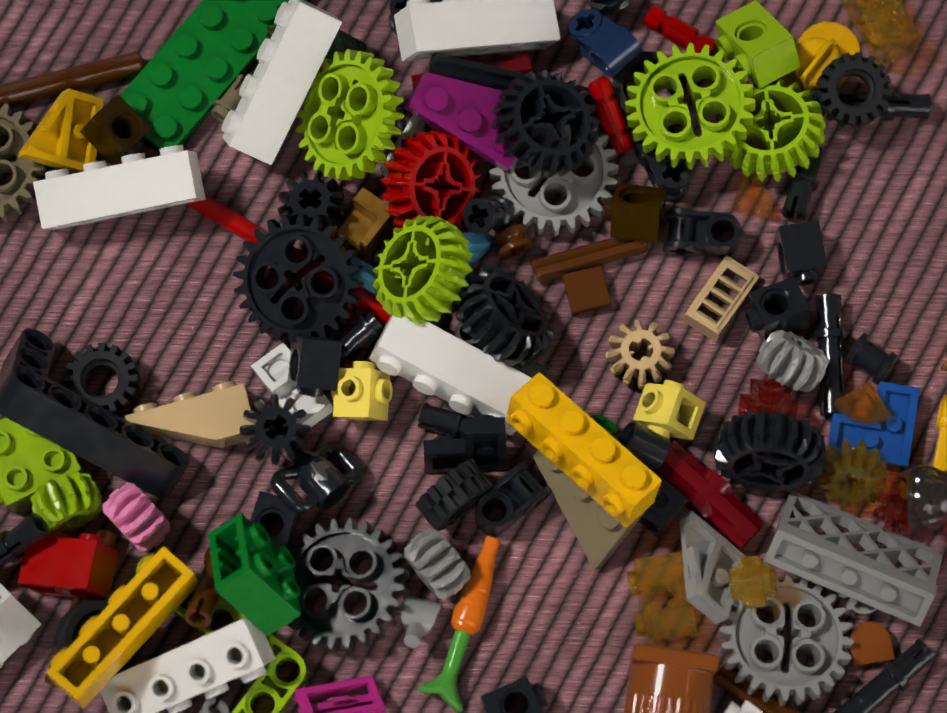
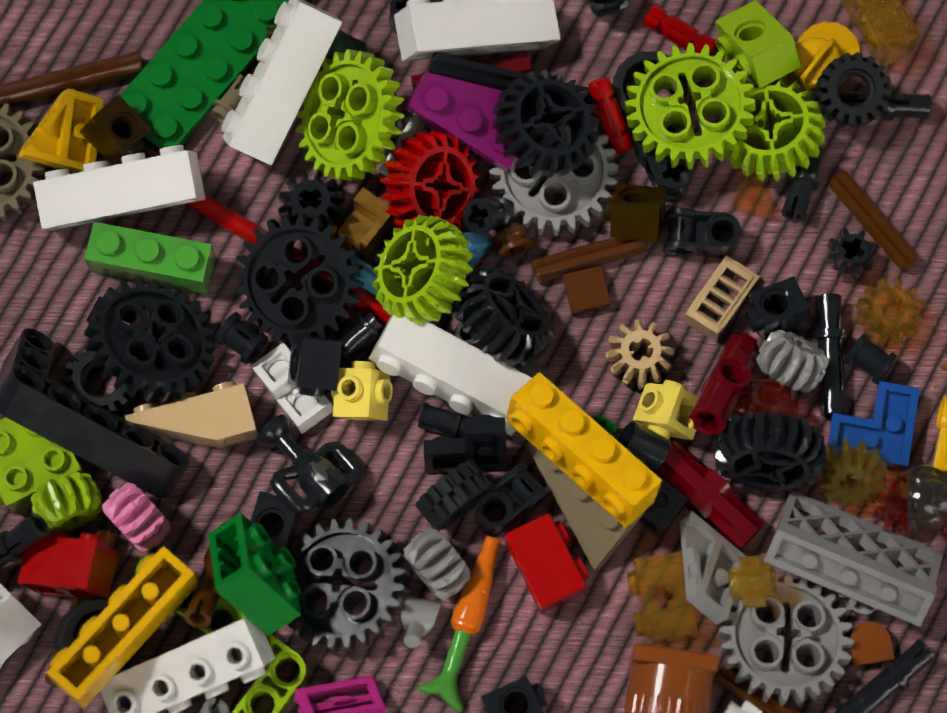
black gear [239,394,310,465] -> none
dark blue piece [568,9,642,78] -> none
black brick [775,220,827,286] -> none
clear orange tile [833,382,891,424] -> none
none -> bright green brick [84,222,216,295]
none -> black gear [84,278,216,402]
none -> black bush [214,312,268,365]
none -> red brick [504,513,589,614]
none -> dark red piece [689,333,760,436]
none -> black gear [825,228,876,280]
none -> reddish brown axle [829,171,918,271]
none -> clear yellow gear [856,278,924,346]

